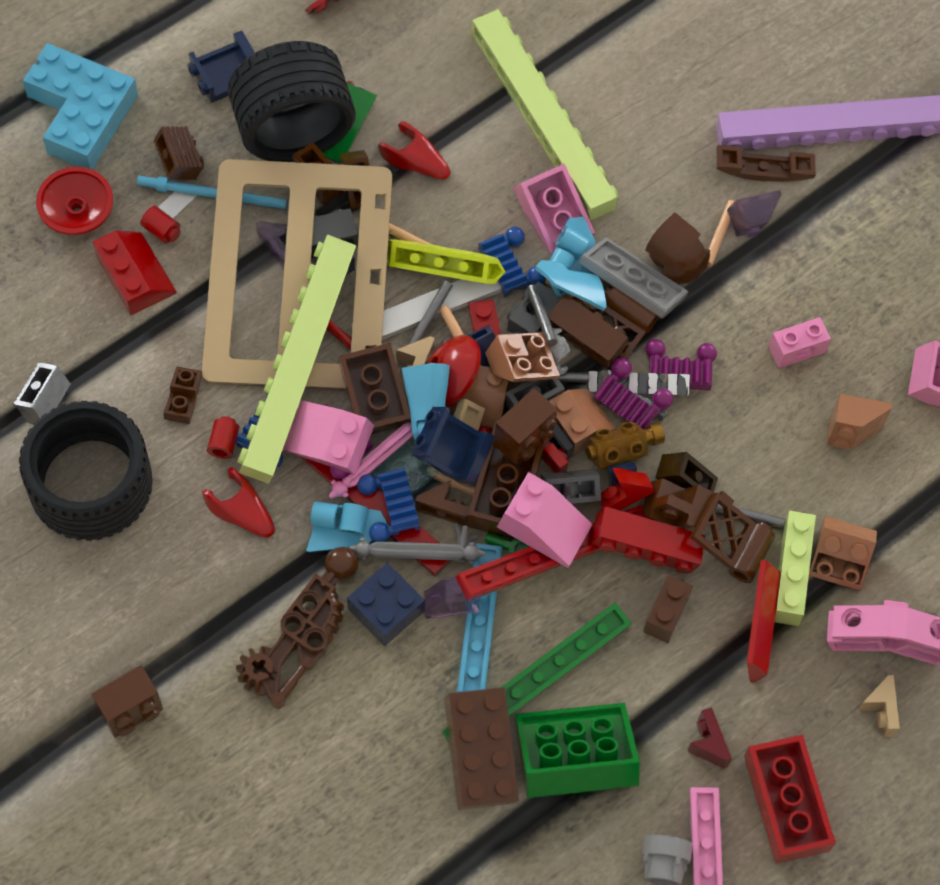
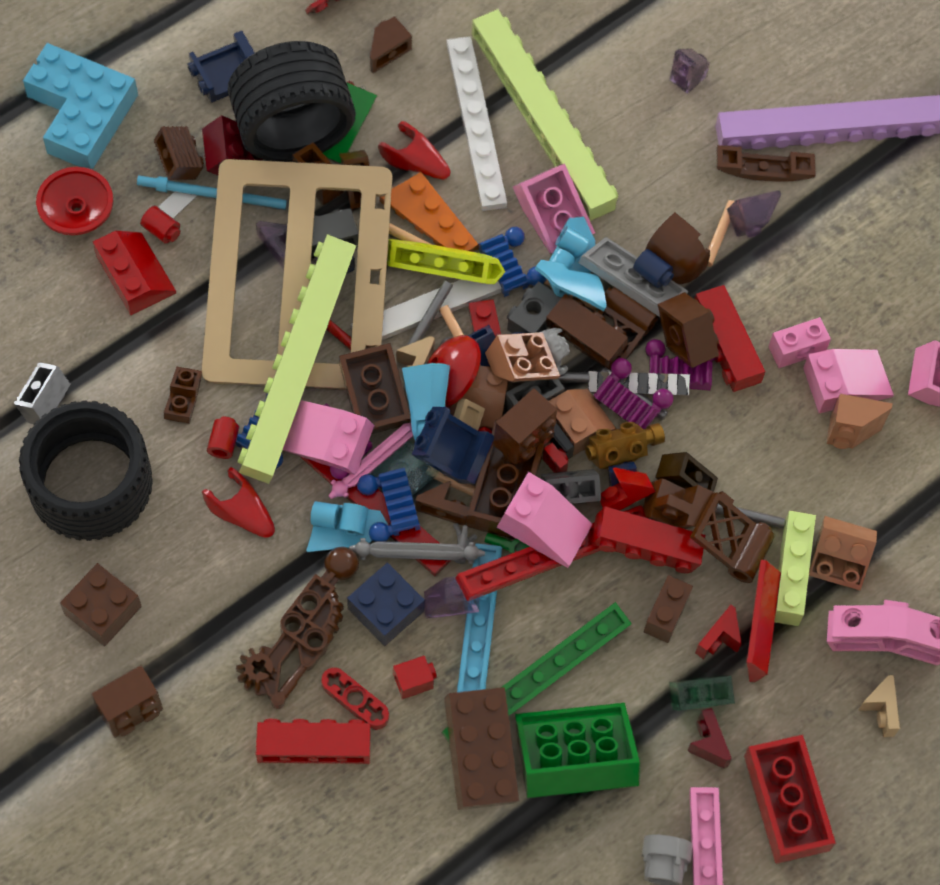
flat silver bar [527,284,557,347] -> none
none -> reddish brown brick [60,563,142,647]
none -> dark red slope [202,115,263,176]
none -> red brick [256,718,371,764]
none -> red beam [321,667,389,730]
none -> reddish brown slope [370,16,412,73]
none -> orange wing [379,172,478,252]
none -> red brick [393,655,437,700]
none -> white plate [447,36,507,211]
none -> dark blue brick [633,249,674,288]
none -> reddish brown brick [658,292,719,368]
none -> slope [669,48,710,94]
none -> clear green brick [669,675,735,711]
none -> red brick [695,285,766,392]
none -> red slope [695,605,741,660]
none -> bright pink slope [803,349,893,413]

